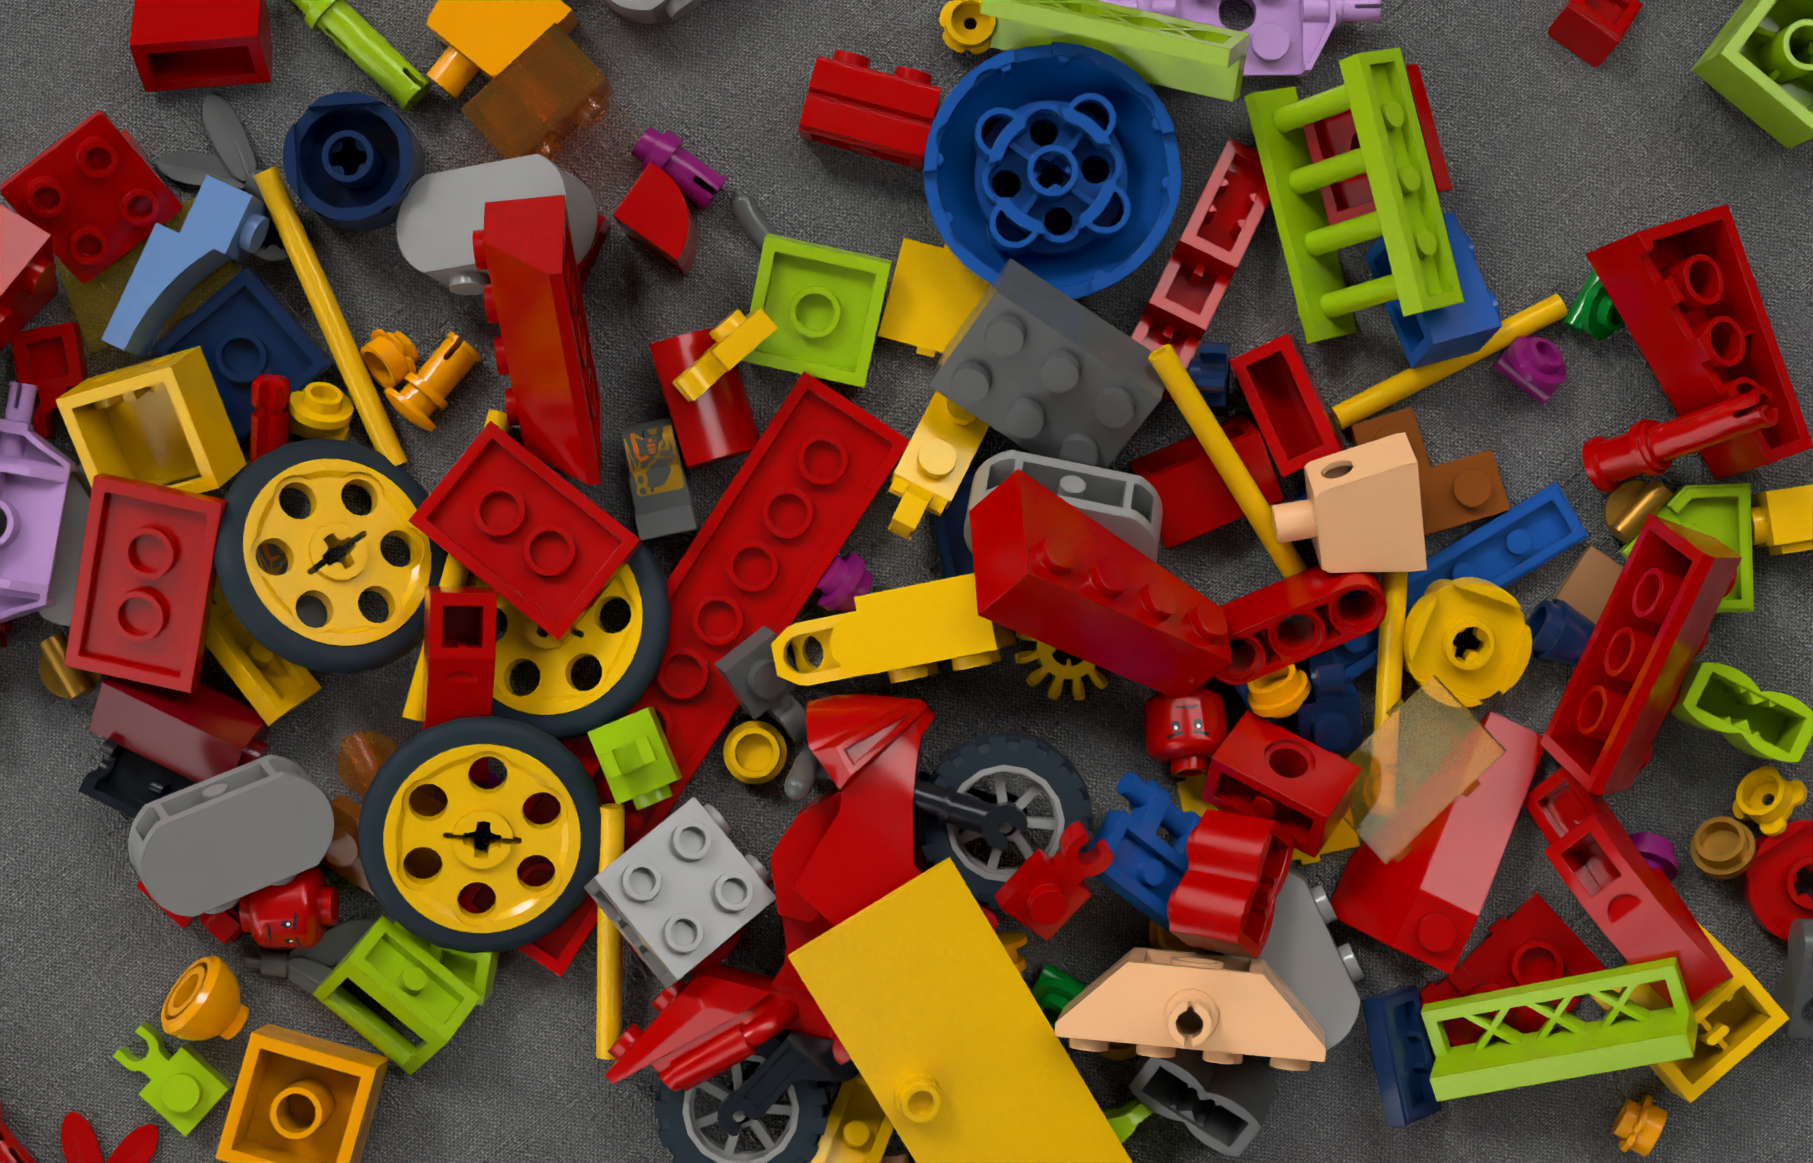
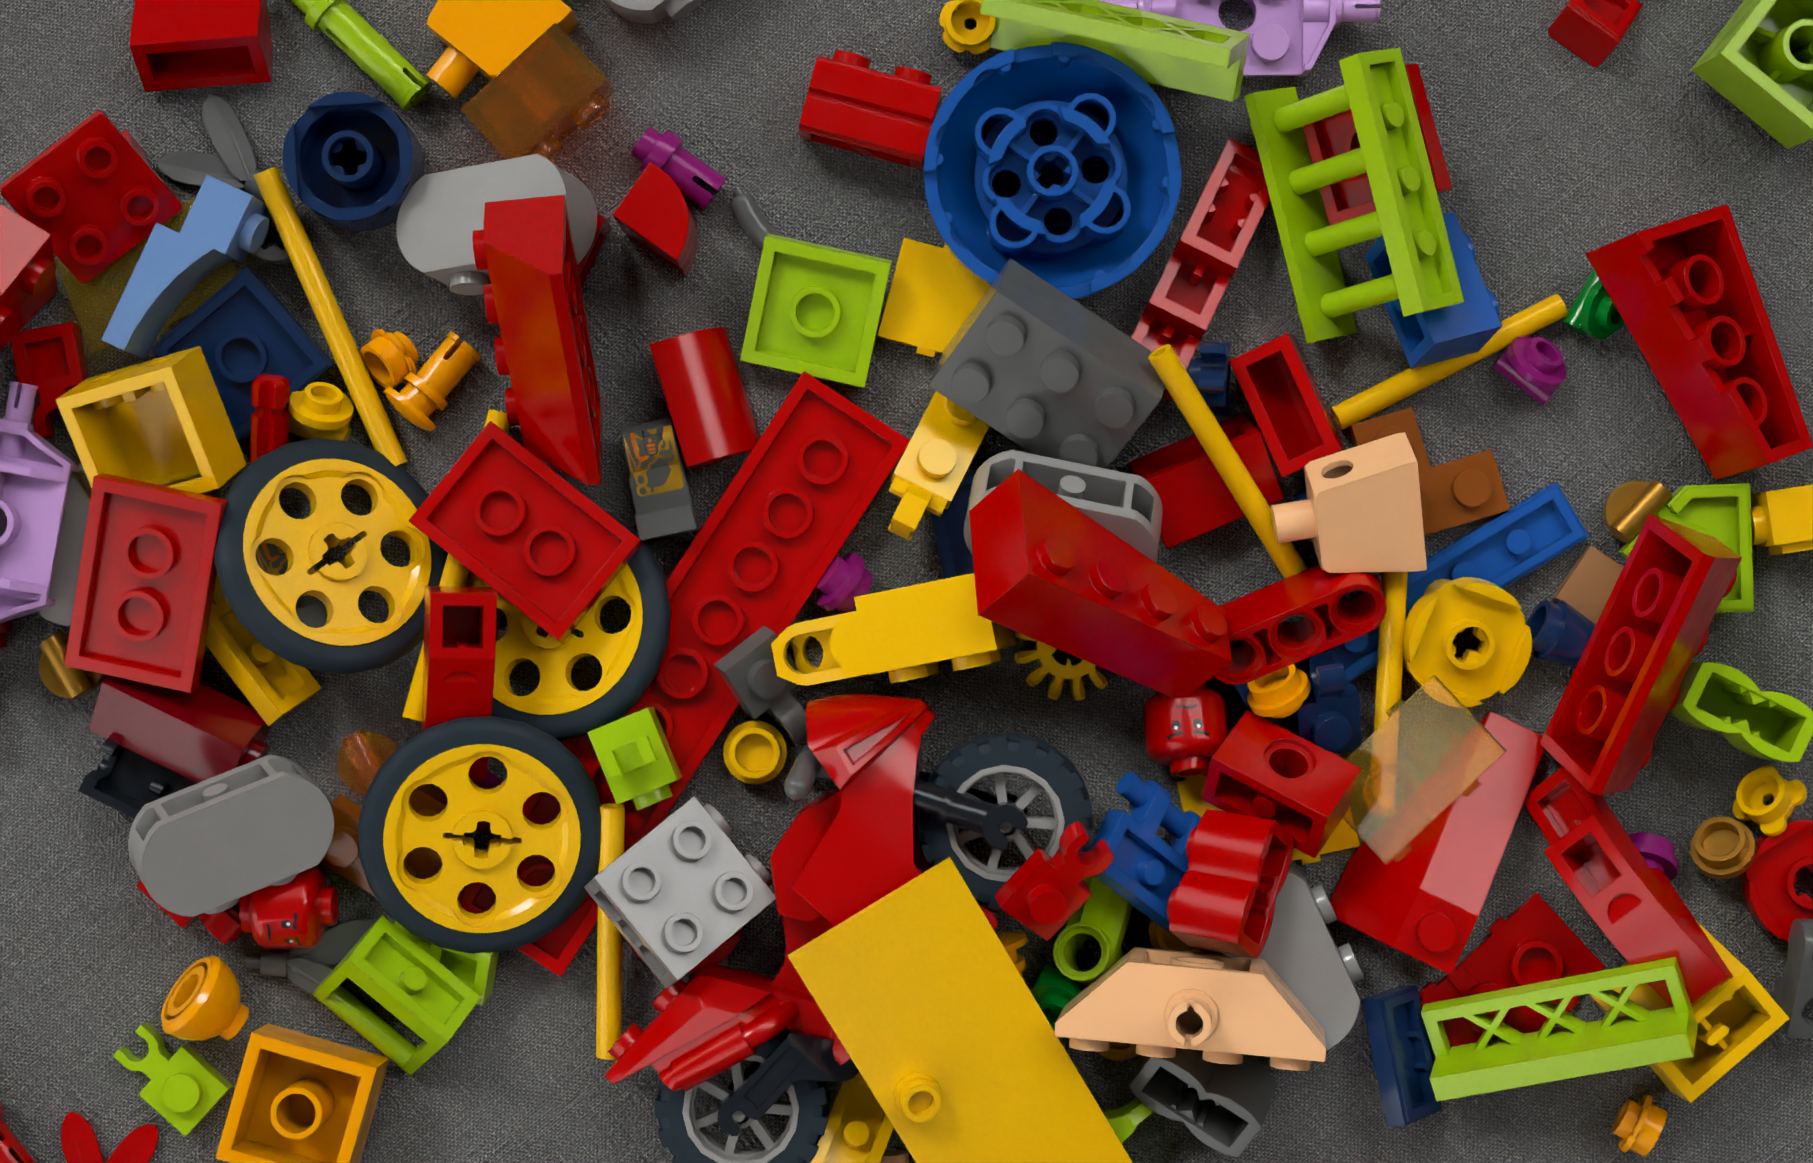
yellow plate [671,308,778,402] -> none
red pin [1582,386,1778,493] -> none
none -> lime piece [1053,876,1133,986]

